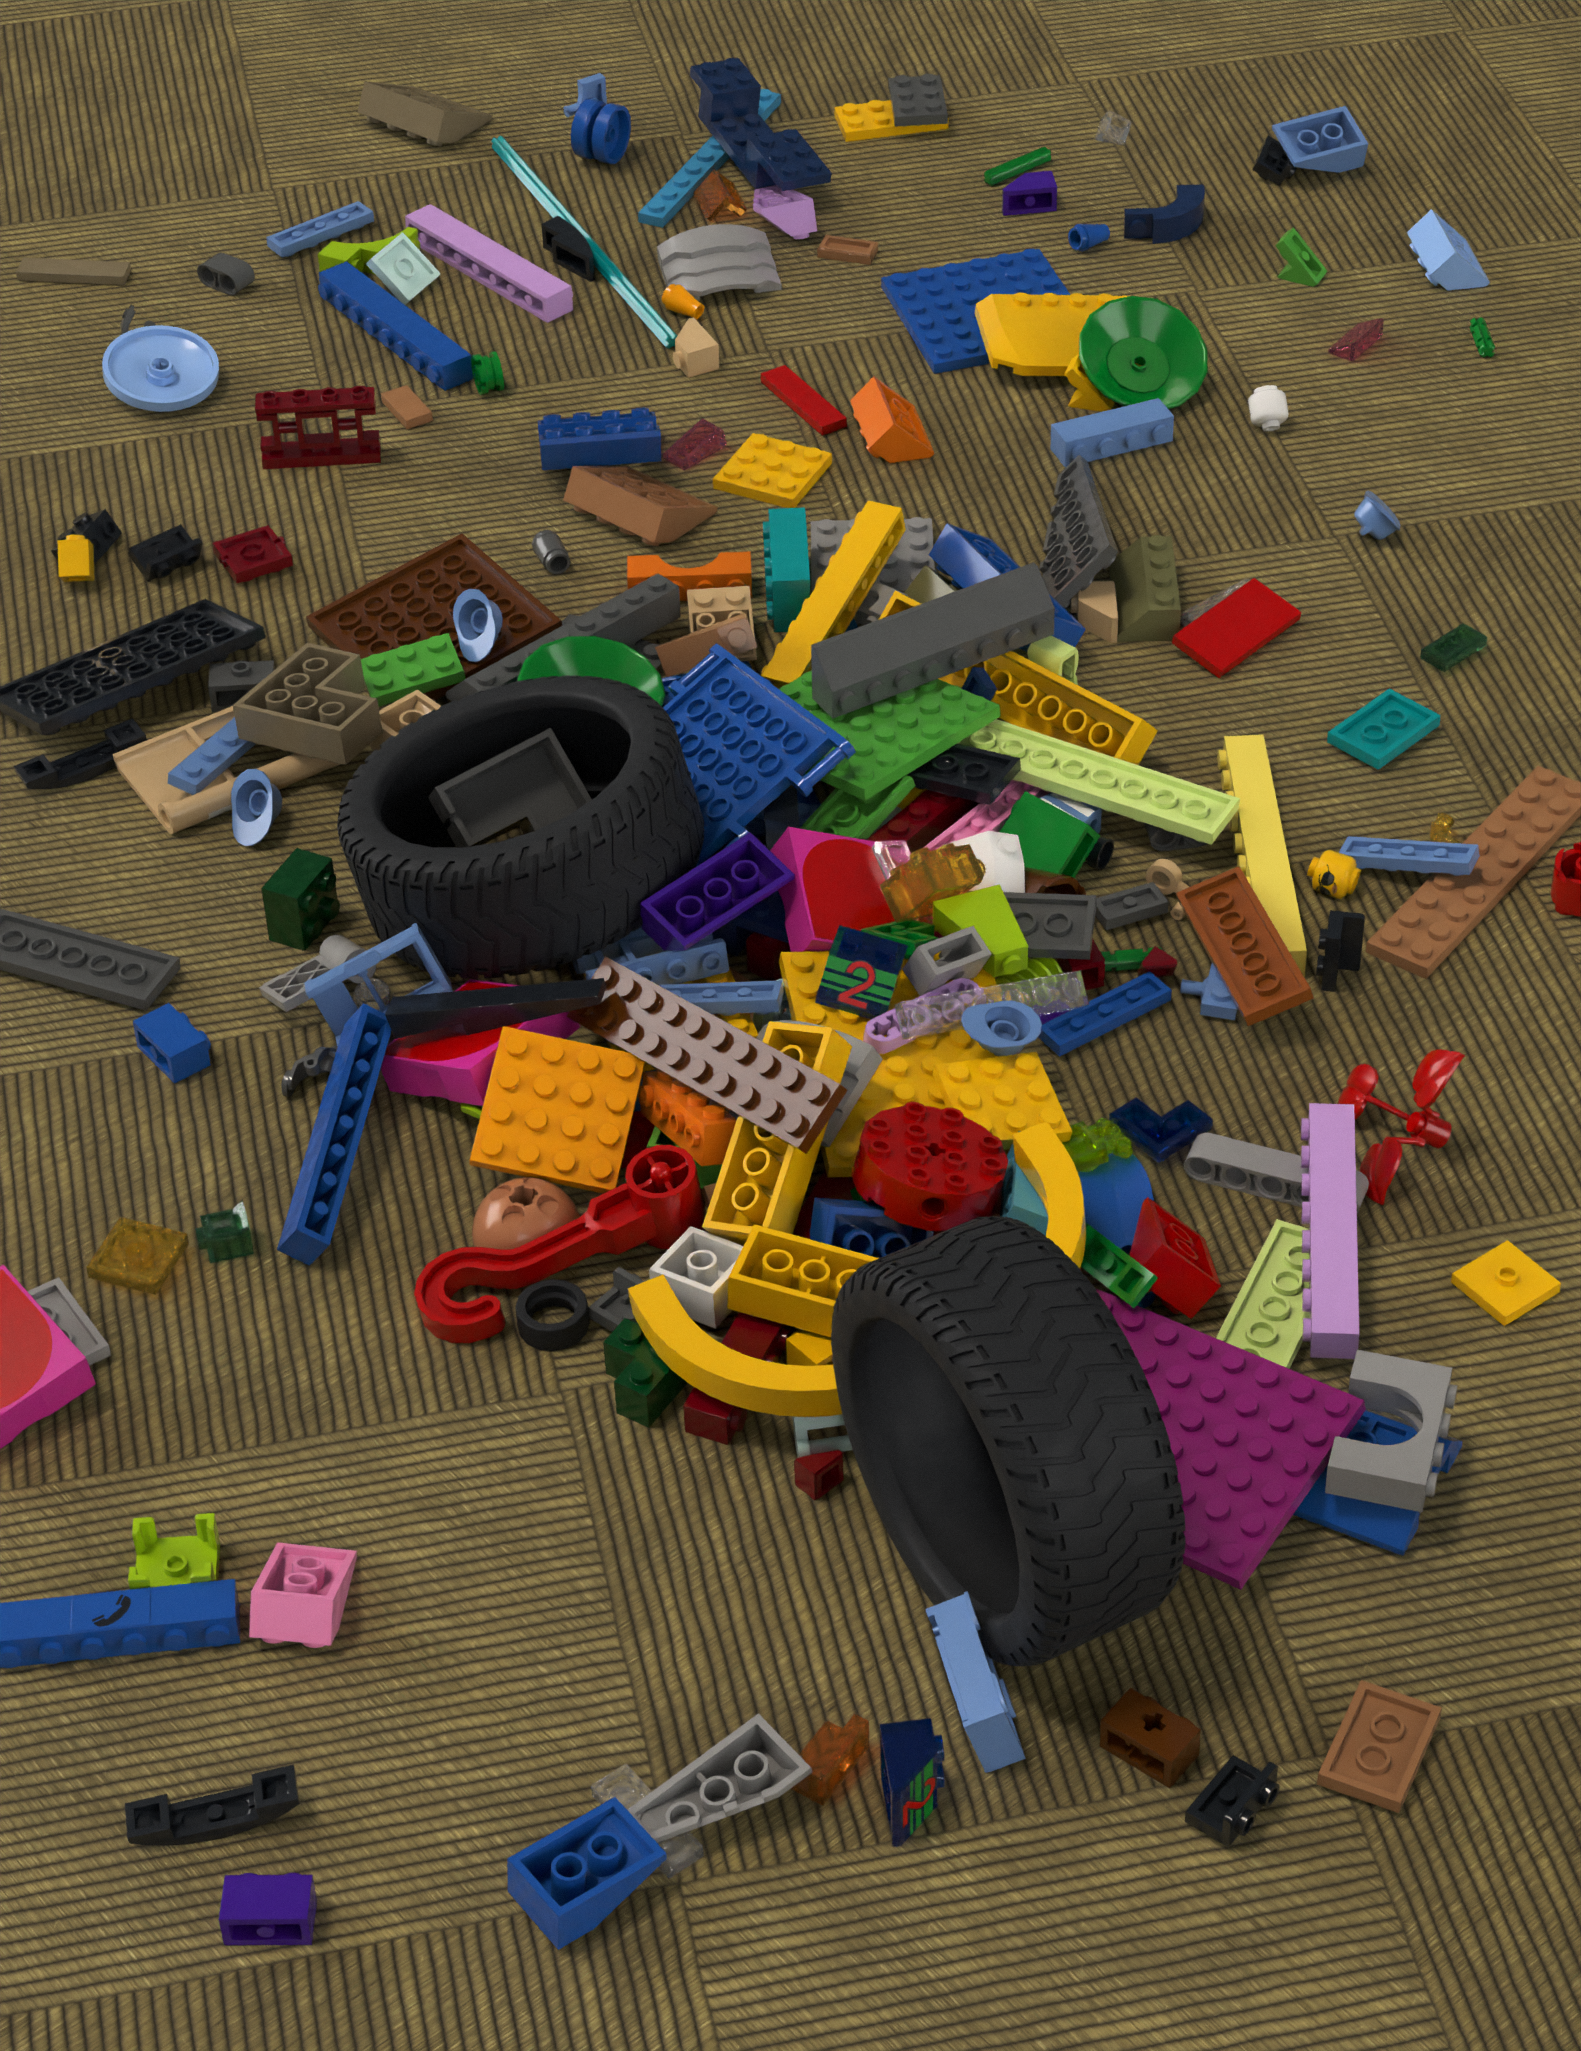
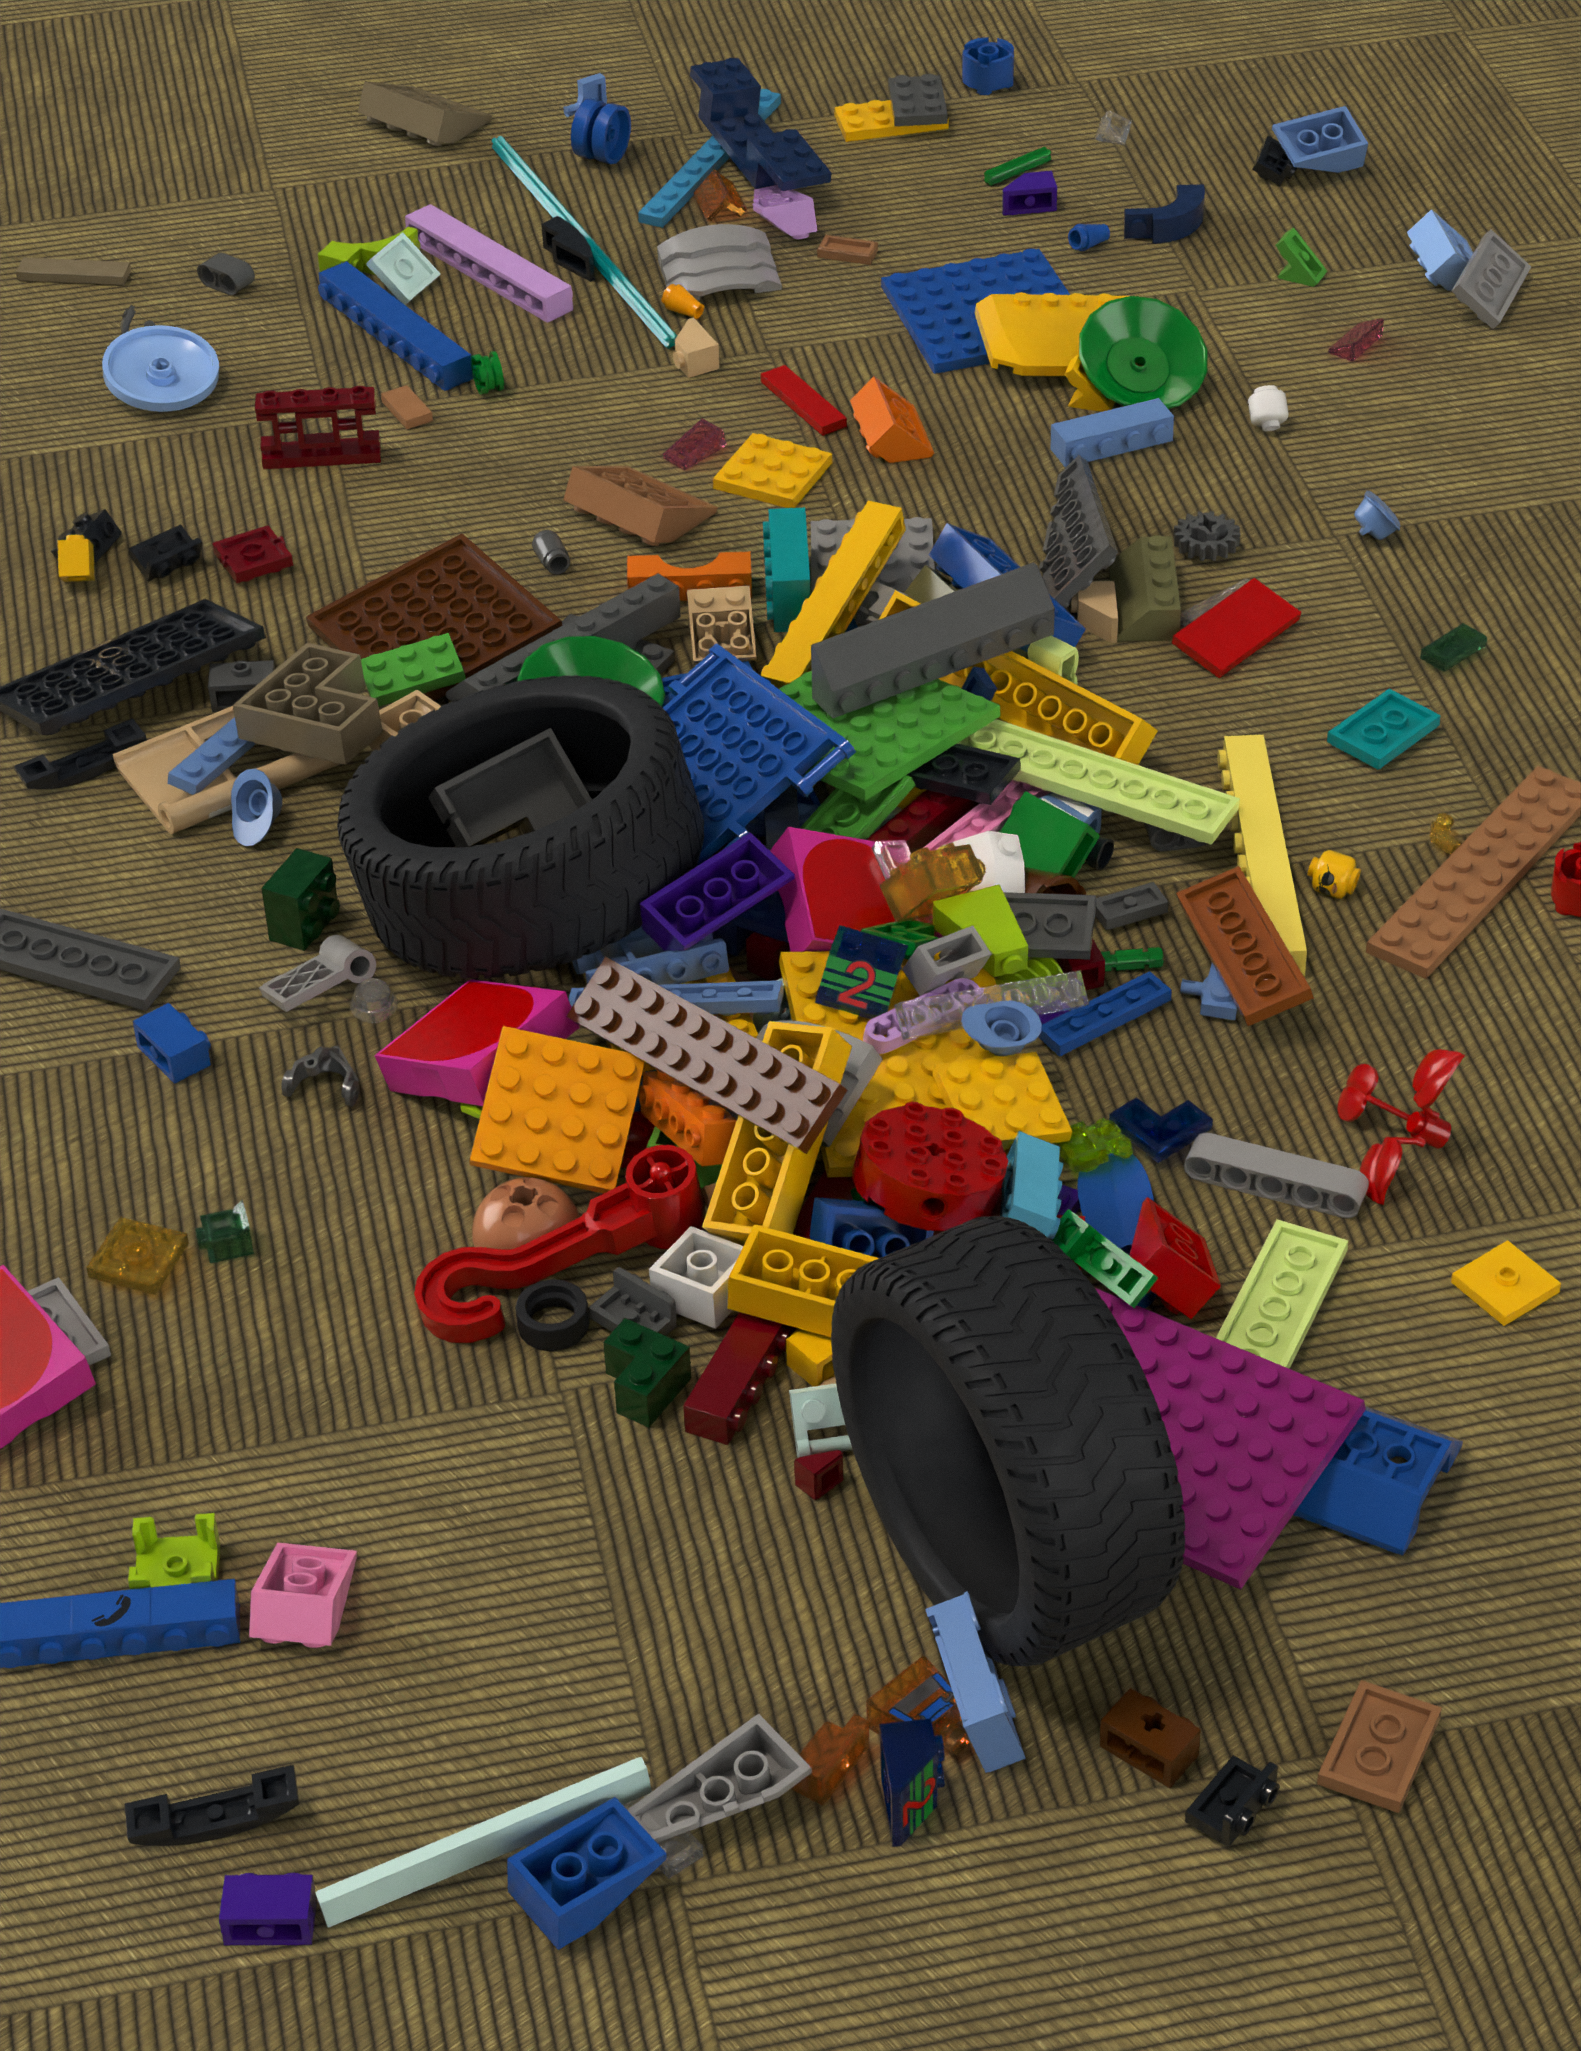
medium blue plate [266,201,374,258] -> none
blue brick [277,1003,392,1266] -> none
medium blue piece [304,923,453,1046] -> none
black slope [385,978,607,1039] -> none
medium blue piece [453,589,503,662] -> none
blue slope [538,407,662,470] -> none
yellow arch [627,1121,1086,1417] -> none
medium nougat slope [655,613,758,677] -> none
dark red slope [1138,946,1177,977] -> none
tan plate [1146,859,1189,920] -> none
lavender brick [1301,1103,1359,1359] -> none
black bracket [1316,910,1365,992] -> none
light grey arch [1325,1350,1458,1512] -> none
medium blue plate [1339,836,1480,876] -> none
green axle [1469,317,1495,358] -> none
none -> light aqua tile [315,1757,652,1928]
none -> clear orange torso [866,1656,970,1757]
none -> blue brick [962,37,1014,95]
none -> dark grey gear [1173,511,1240,561]
none -> light grey plate [1452,229,1531,329]

